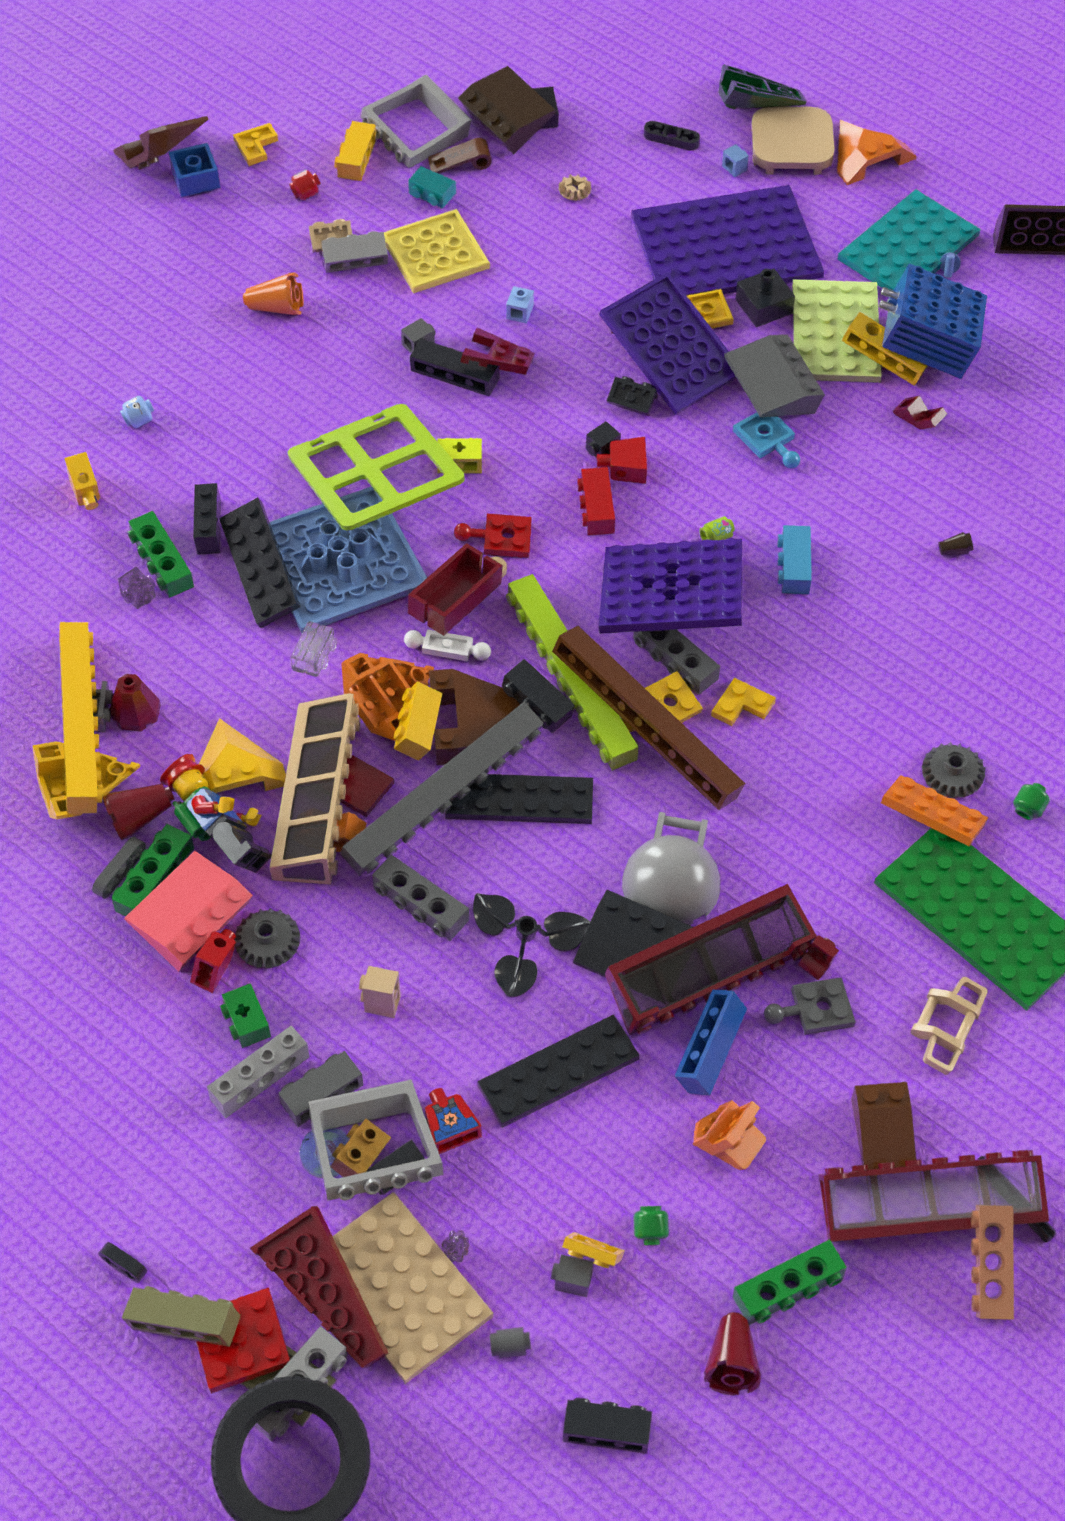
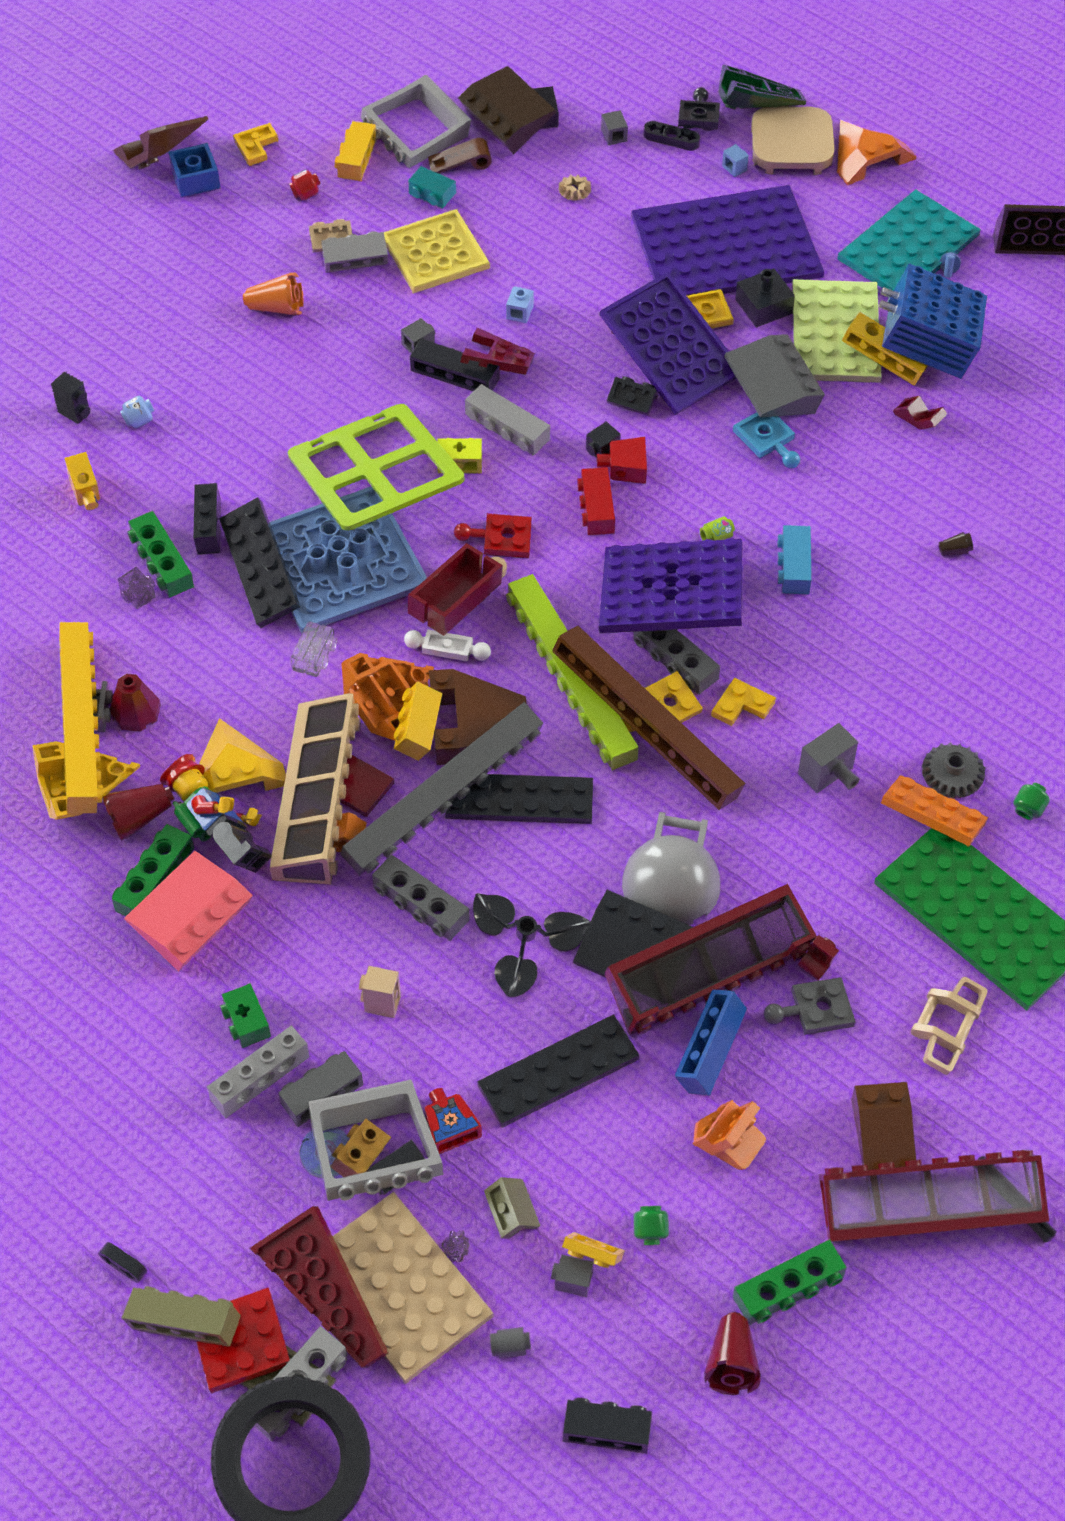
dark grey beam [92,837,146,899] -> none
red torso [190,929,236,993] -> none
dark grey gear [235,908,300,968] -> none
black brick [502,659,575,733] -> none
nougat brick [971,1205,1014,1320] -> none
none -> black brick [51,371,91,424]
none -> light grey brick [465,384,550,455]
none -> olive panel [484,1177,540,1239]
none -> dark grey brick [601,110,628,145]
none -> black plate [678,87,720,131]
none -> dark grey brick [798,723,860,793]

